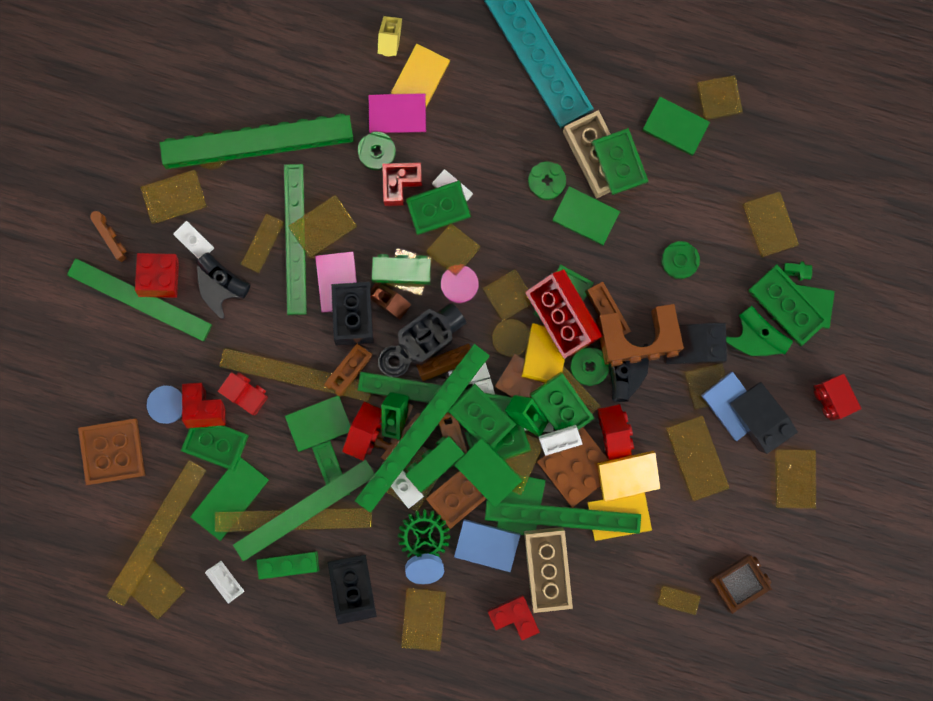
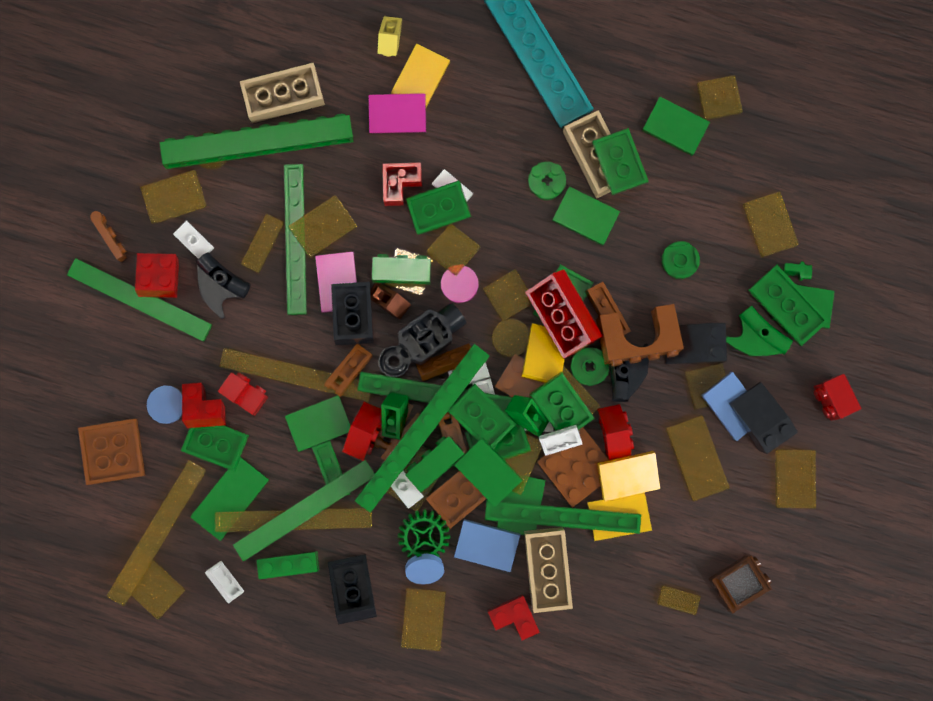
plate [358,132,396,170] -> none
none -> tan brick [240,63,325,123]

